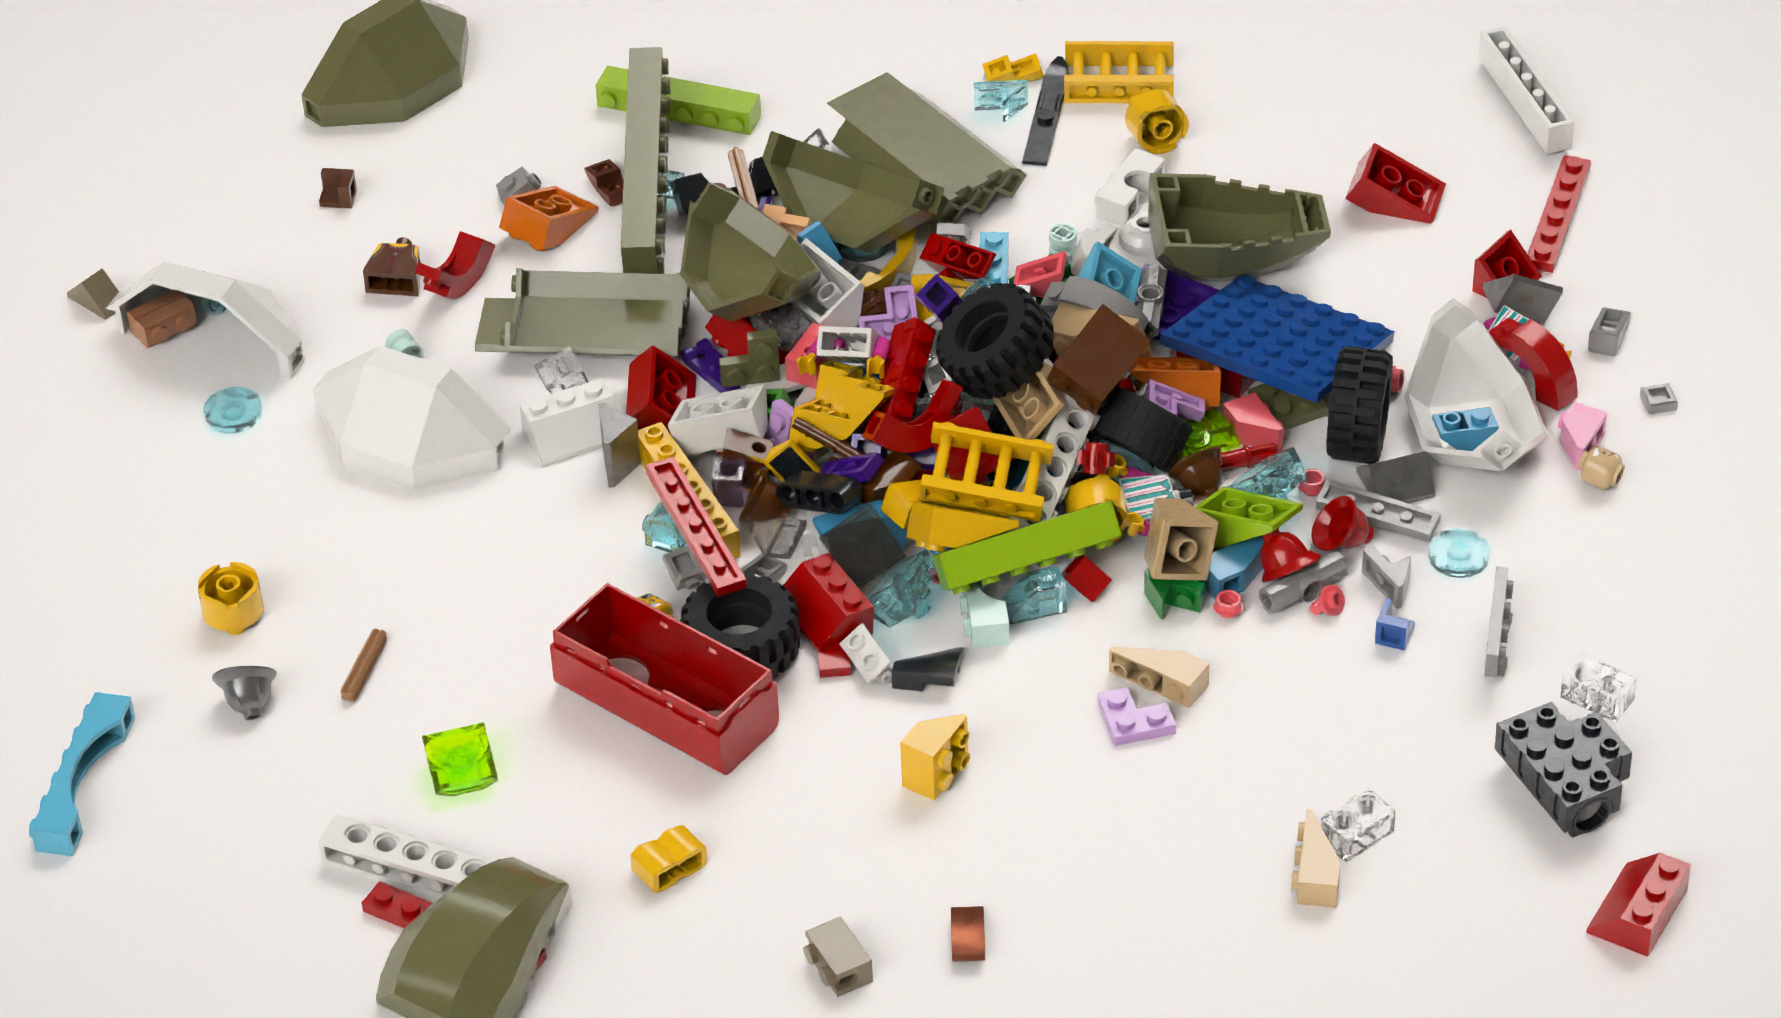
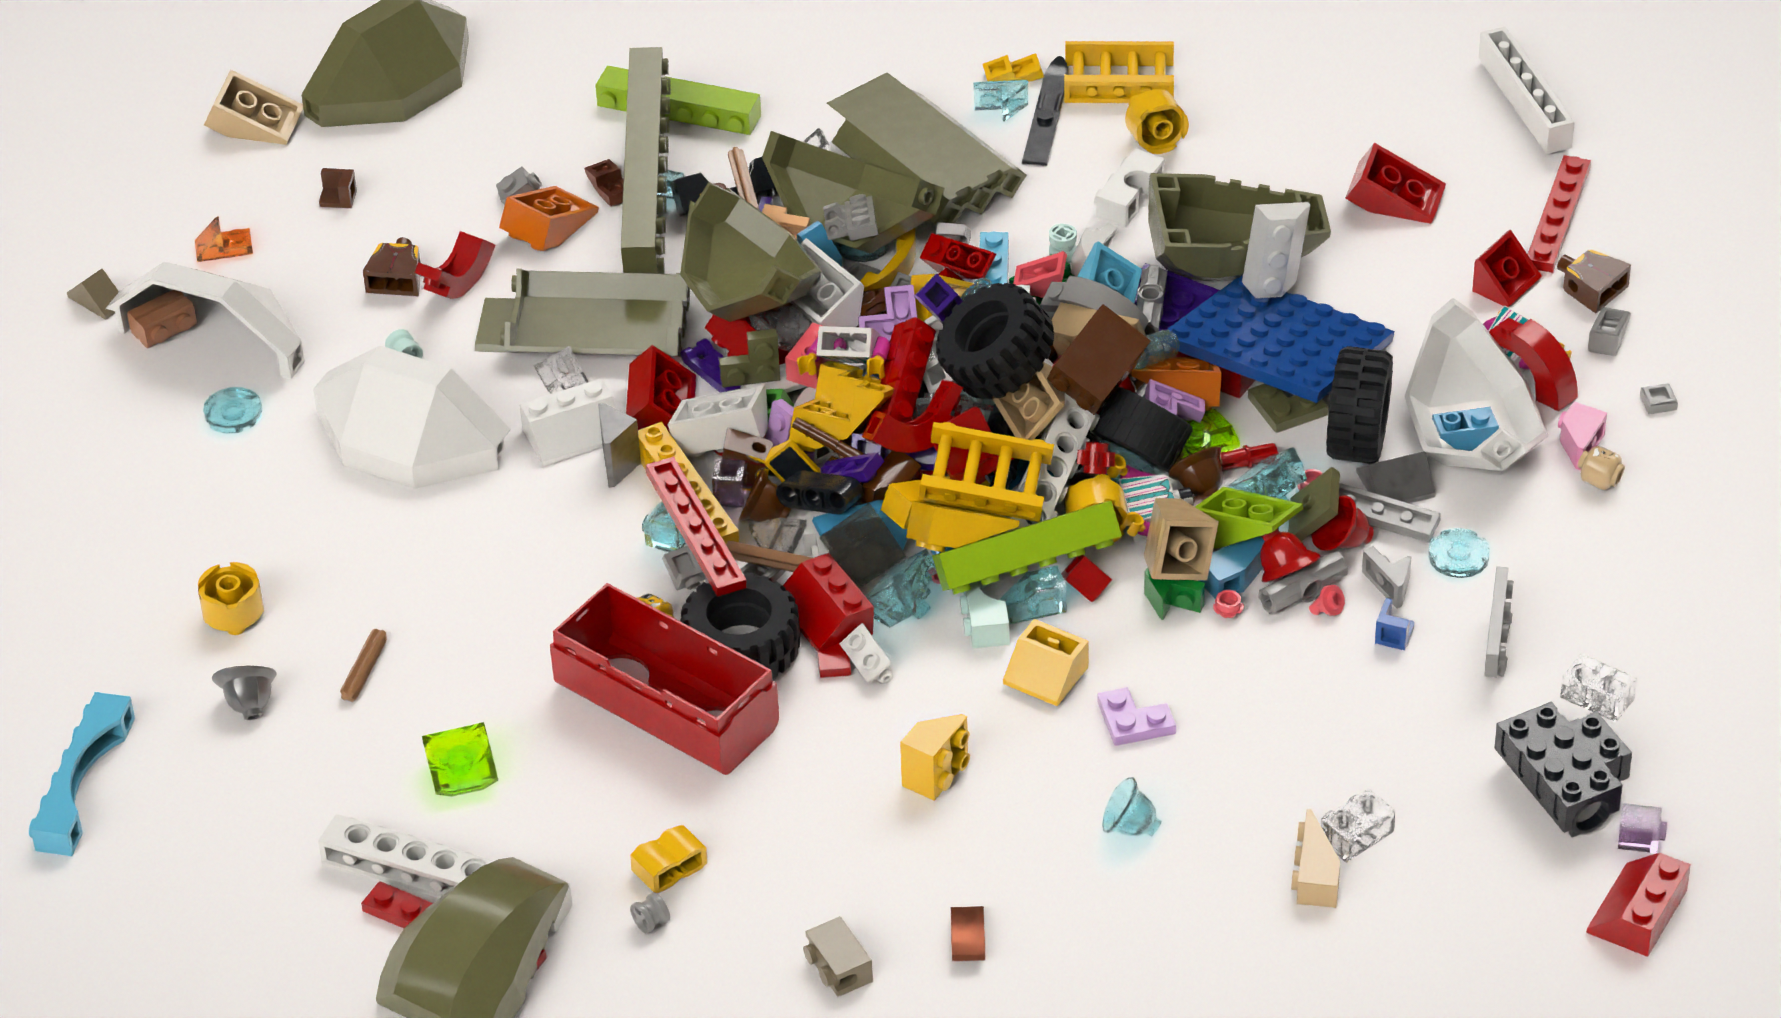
clear light blue hinge [202,298,226,315] -> none
black slope [891,647,964,692] -> none
tan slope [1109,647,1210,708] -> none
white piece [1119,213,1155,257] -> none
coral slope [1223,393,1285,452] -> none
coral plate [1391,366,1405,393] -> none
flat silver slope [1483,274,1564,325] -> none
none -> clear orange slope [194,216,253,262]
none -> tan slope [204,69,303,145]
none -> light grey wheel [630,892,670,934]
none -> medium nougat axle [726,541,812,572]
none -> light grey hinge [823,194,878,241]
none -> yellow slope [1003,619,1089,706]
none -> clear light blue hat [1102,777,1162,837]
none -> clear light blue pin [1134,330,1179,369]
none -> white slope [1242,202,1310,298]
none -> olive plate [1288,467,1340,541]
none -> reddish brown torso [1557,250,1631,313]
none -> clear purple brick [1617,803,1667,853]

